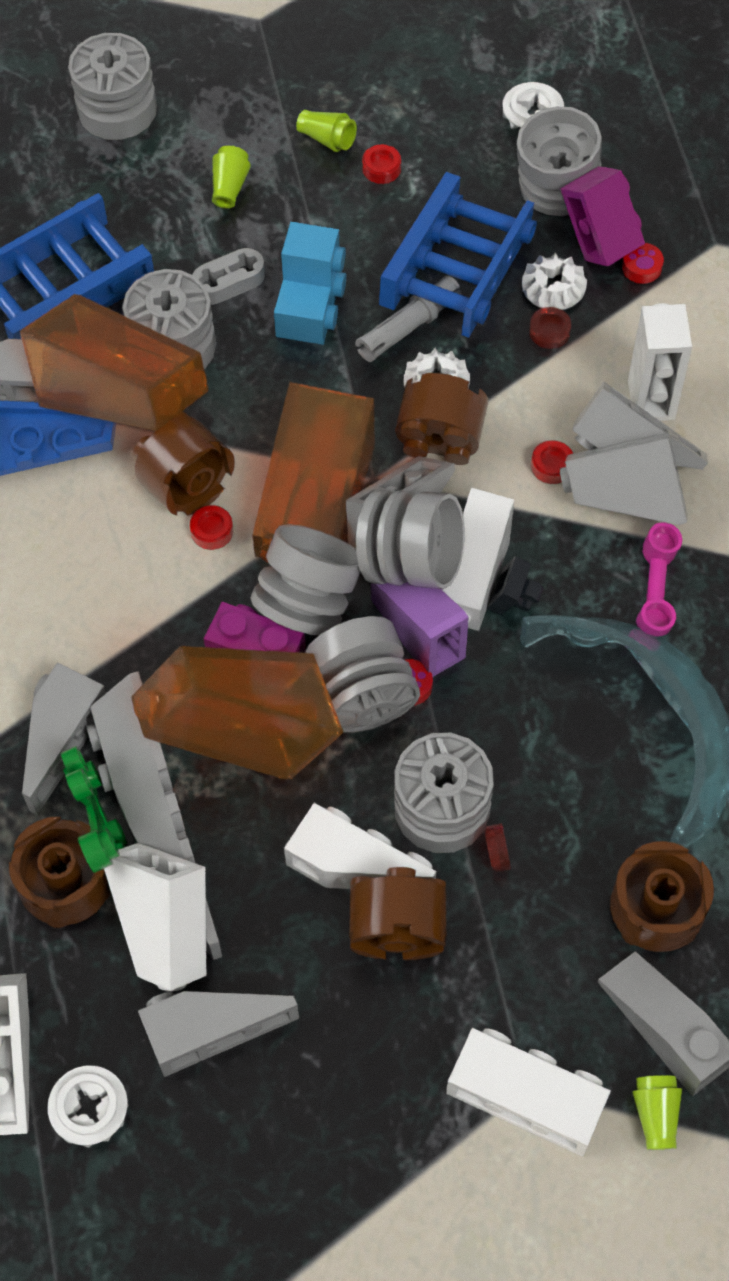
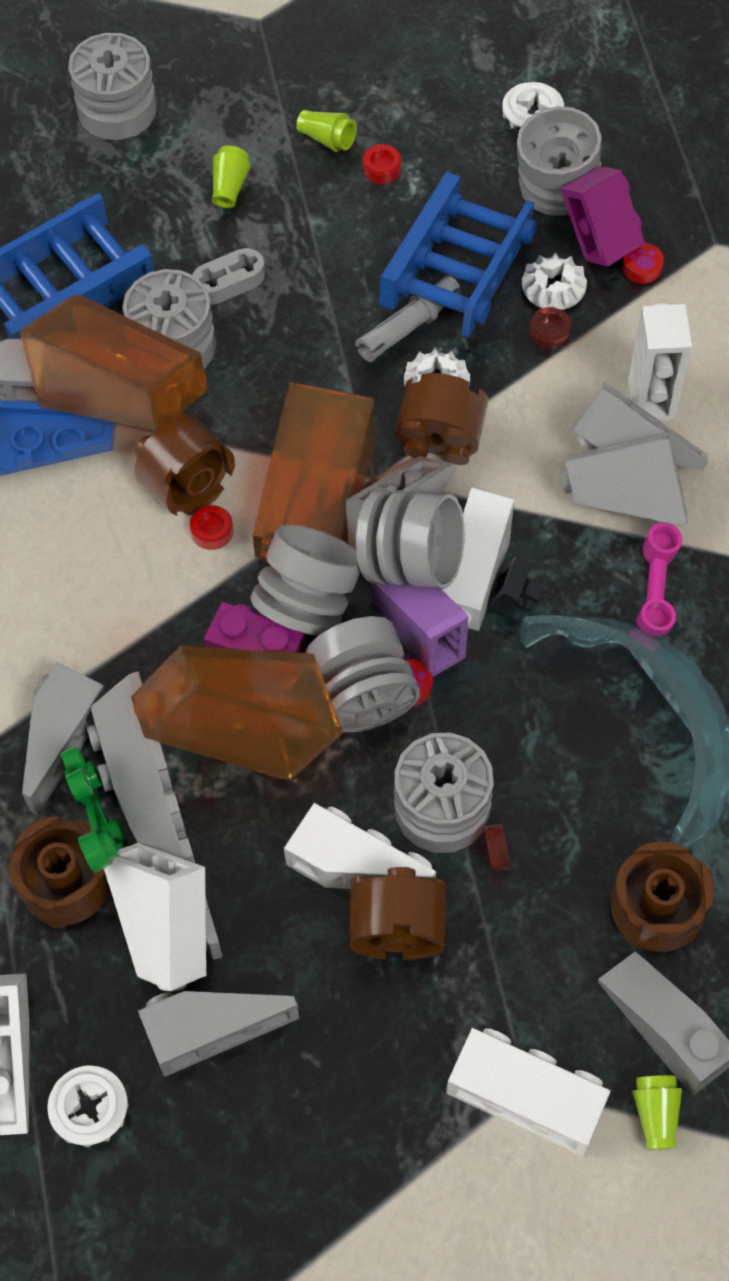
dark azure brick [274,222,346,345] -> none
red tile [531,440,573,484] -> none

